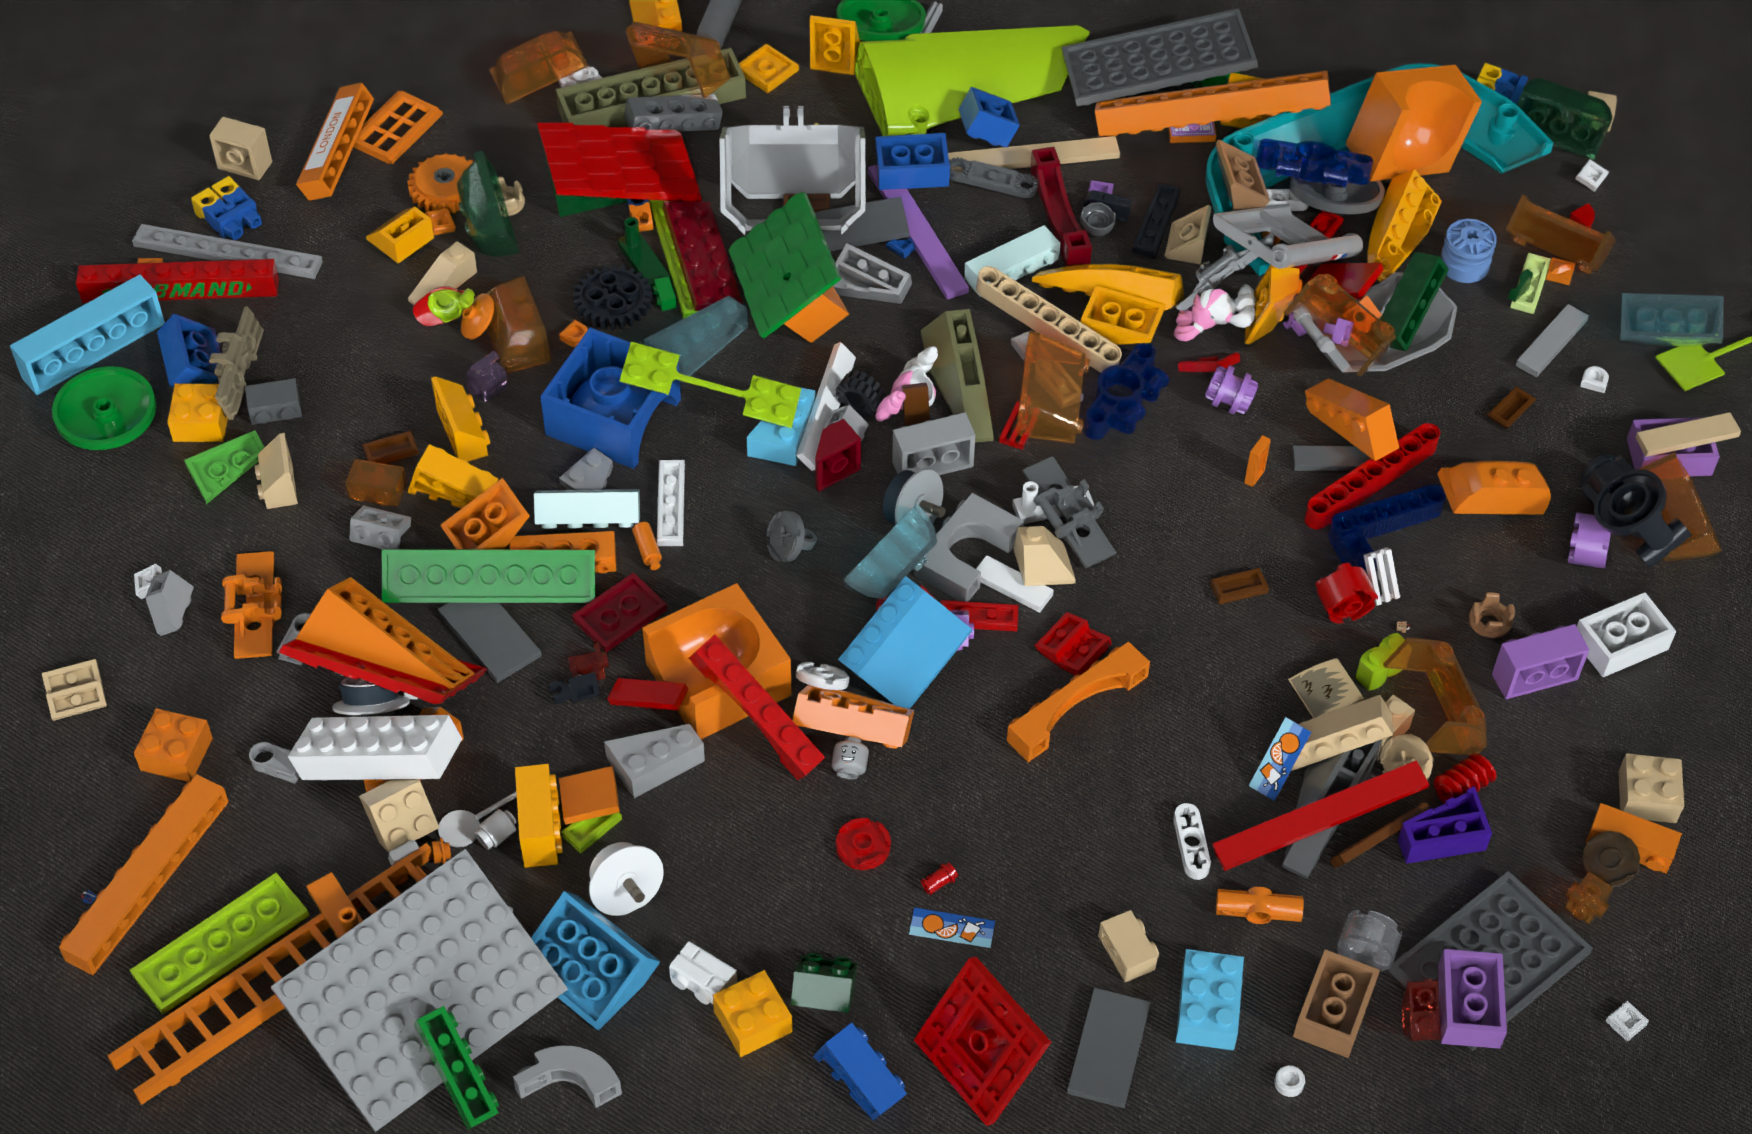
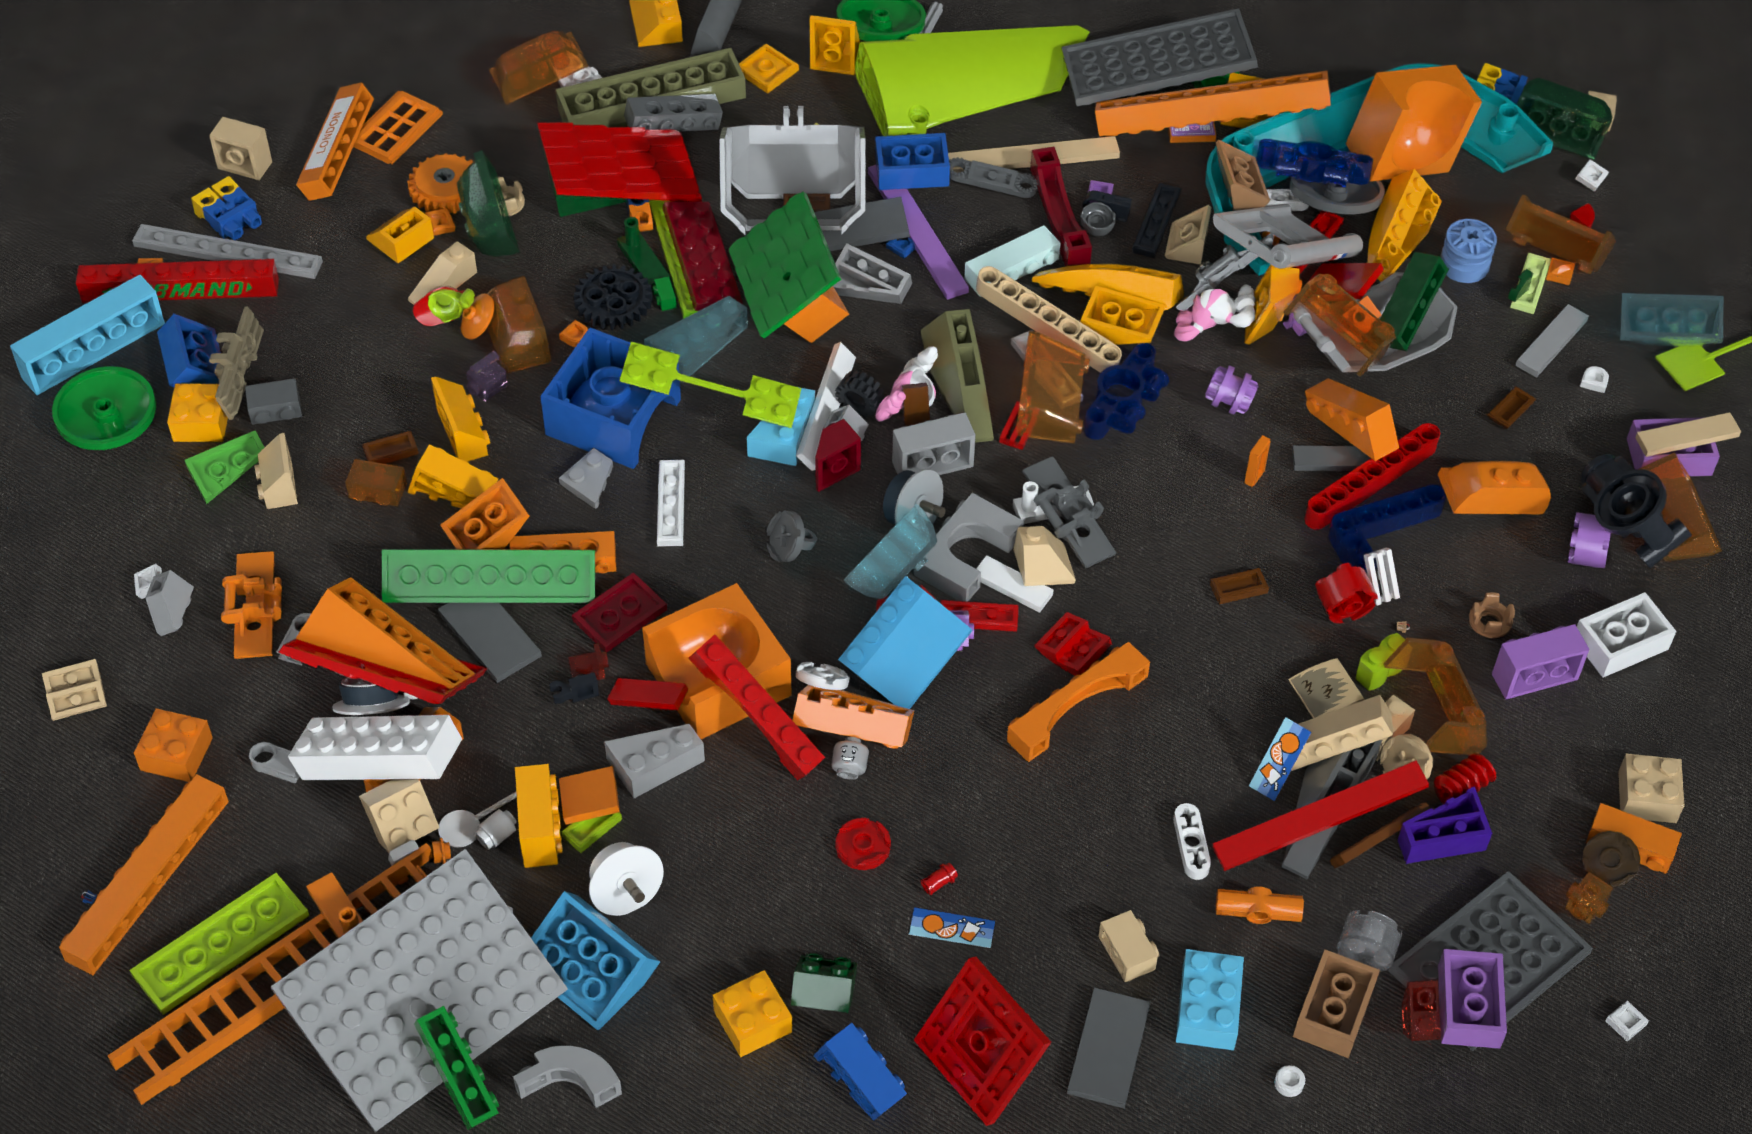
light grey bracket [350,505,411,549] -> none
light aqua brick [534,489,640,529] -> none
clear orange windscreen [626,22,731,98] -> none
orange cylinder [632,522,662,570] -> none
white brick [669,942,737,1004] -> none
blue brick [958,87,1020,148] -> none
red tile [1178,352,1240,372] -> none
medium lavender tile [1323,318,1354,347] -> none

